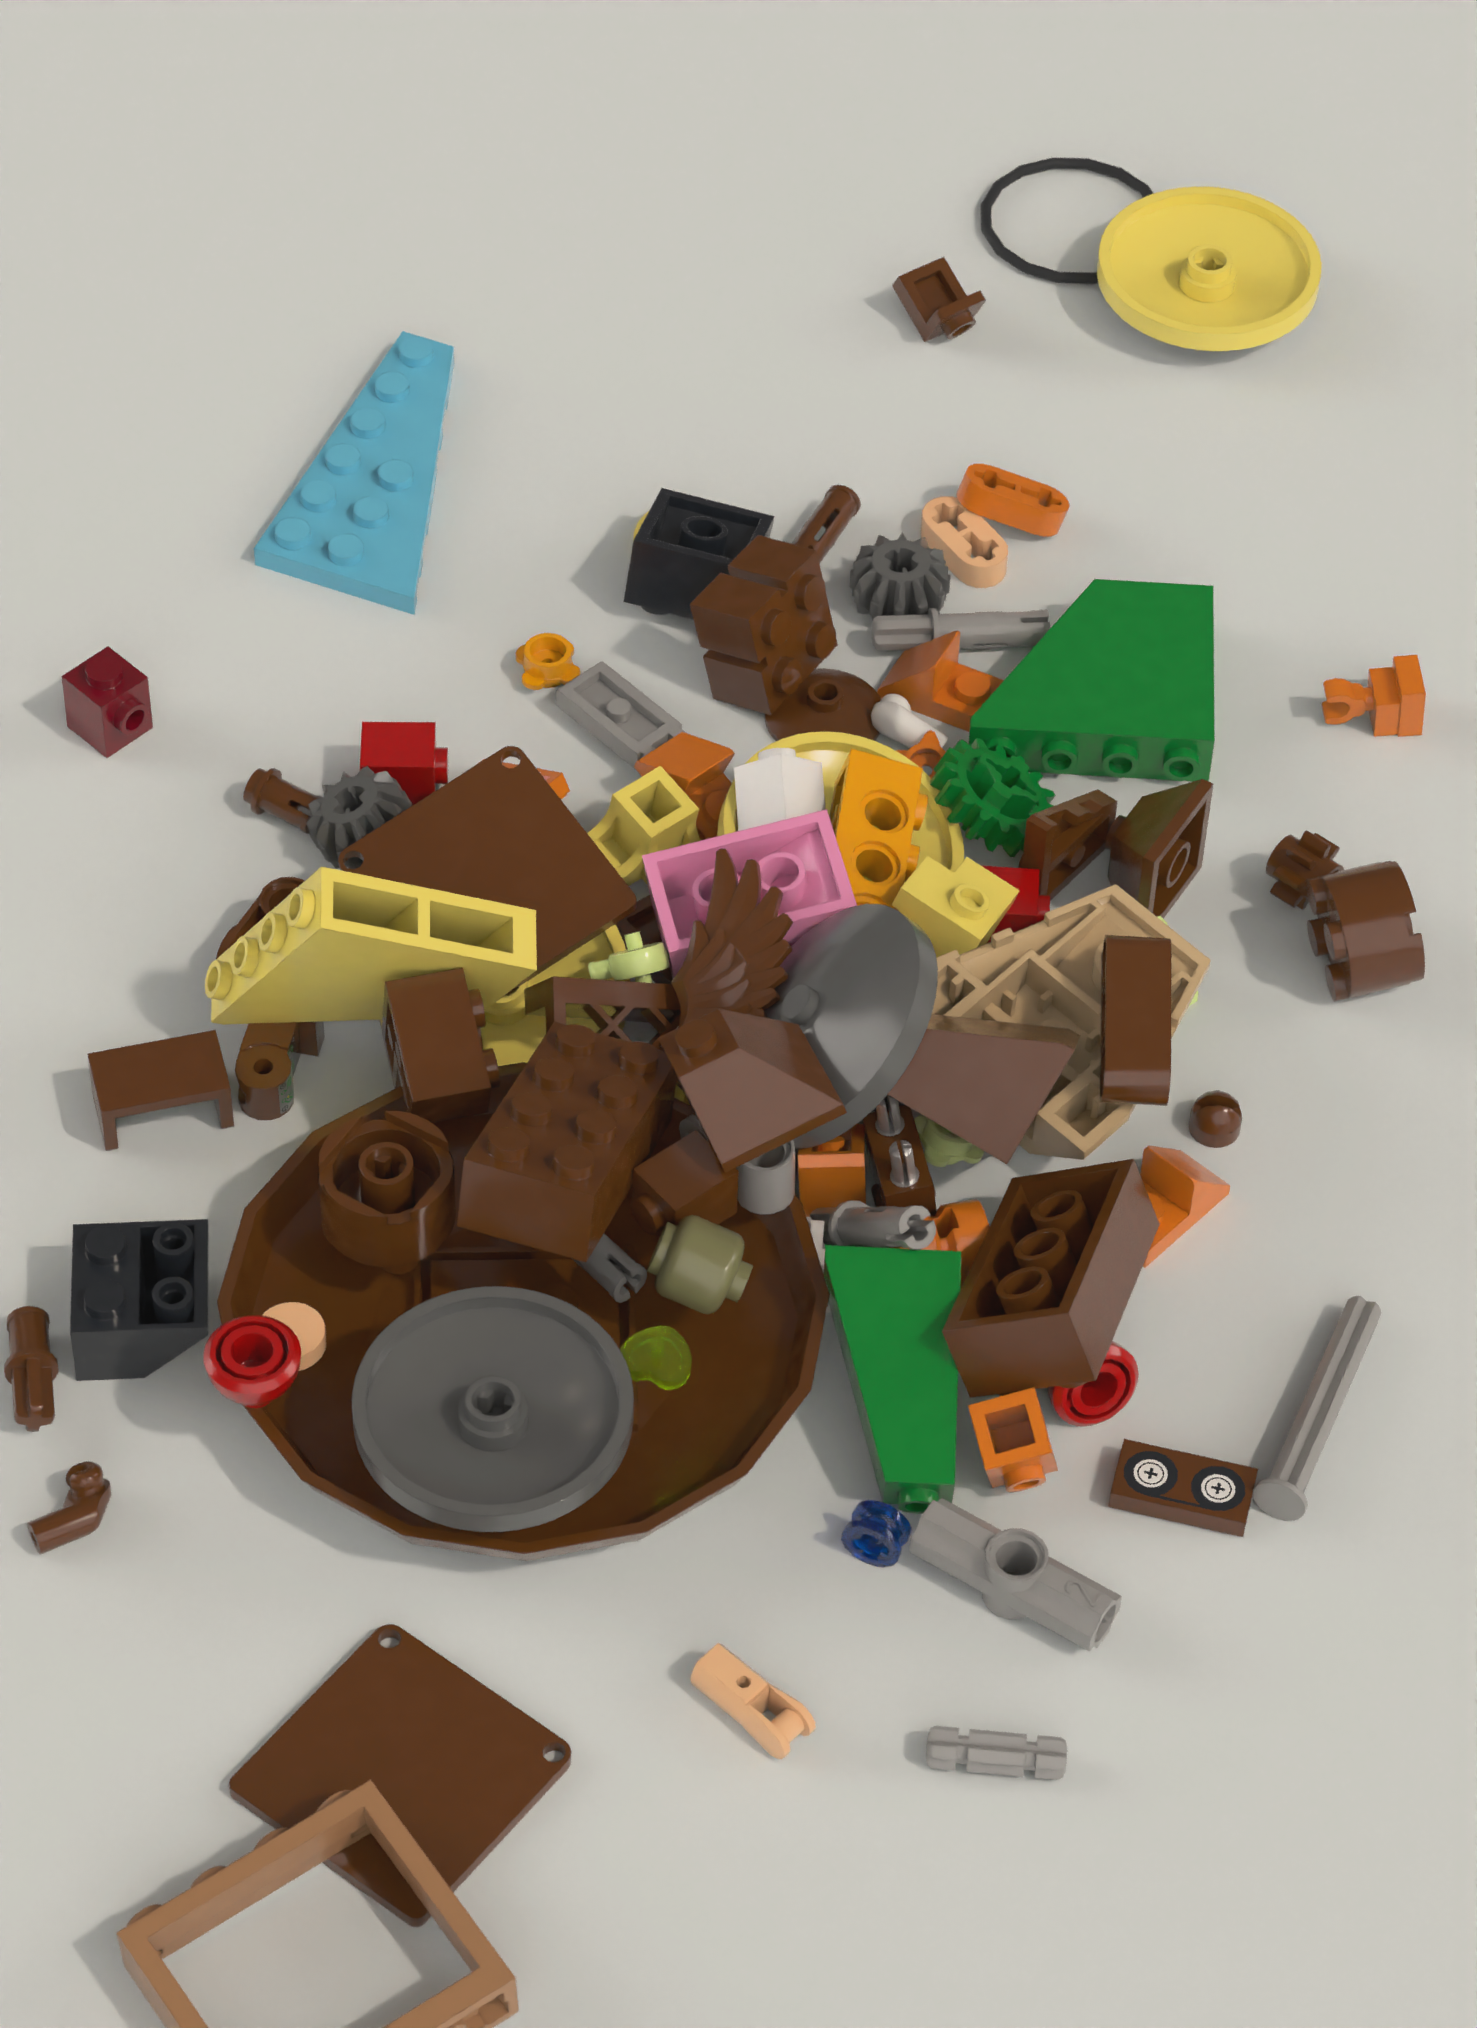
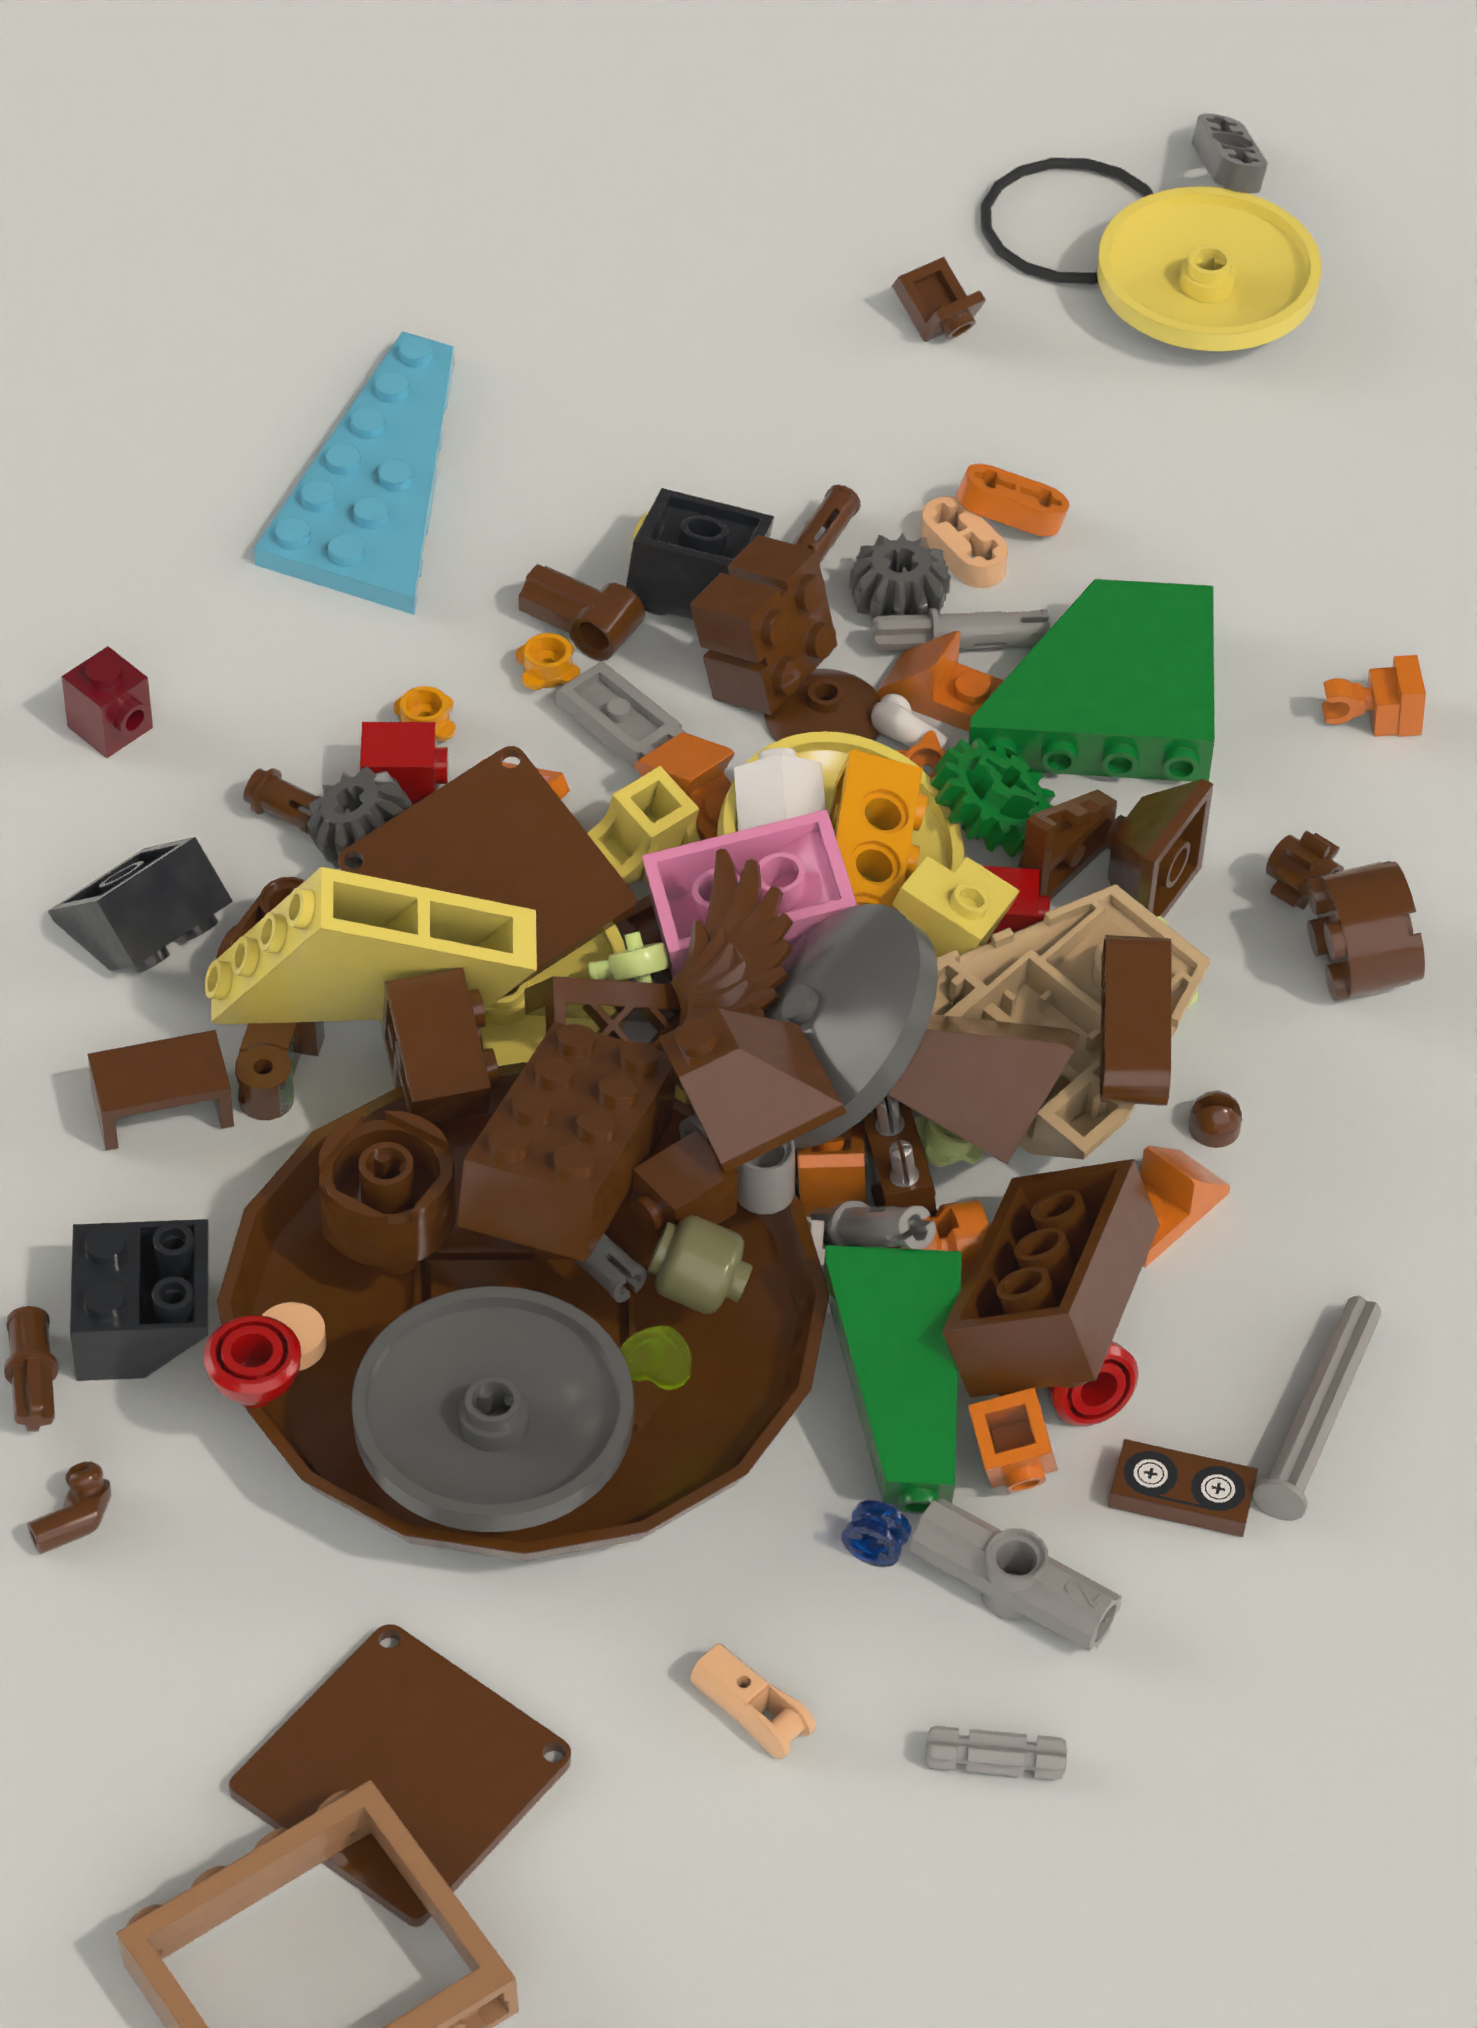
none -> black slope [48,837,233,973]
none -> light orange plate [394,686,456,741]
none -> reddish brown piece [518,564,646,661]
none -> dark grey beam [1192,114,1268,193]

